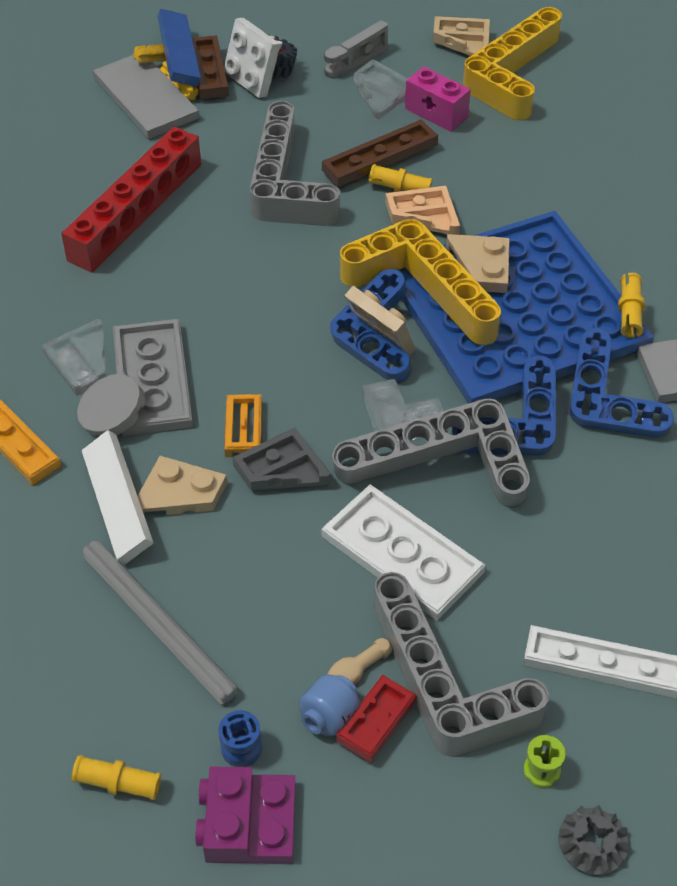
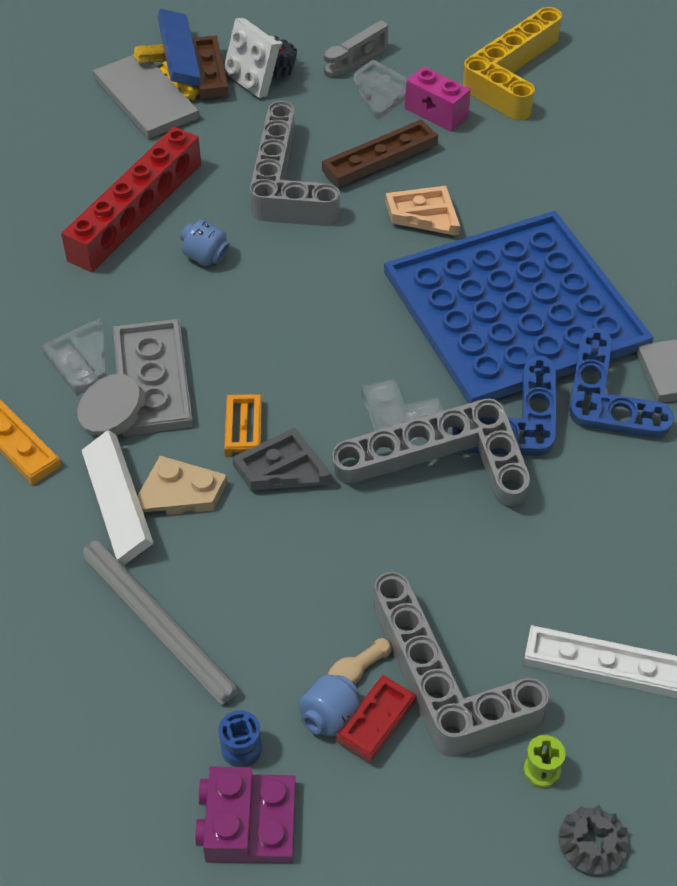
yellow pin [71,755,162,800] -> none
white tile [321,484,486,621] -> none
blue beam [330,269,412,383] -> none
yellow beam [340,219,501,345] -> none
tan wing [344,286,416,357] -> none
yellow pin [369,164,433,192] -> none
tan wing [433,16,490,56] -> none
tan wing [446,234,509,293] -> none
yellow pin [618,273,645,338] -> none
none -> medium blue head [180,219,230,267]

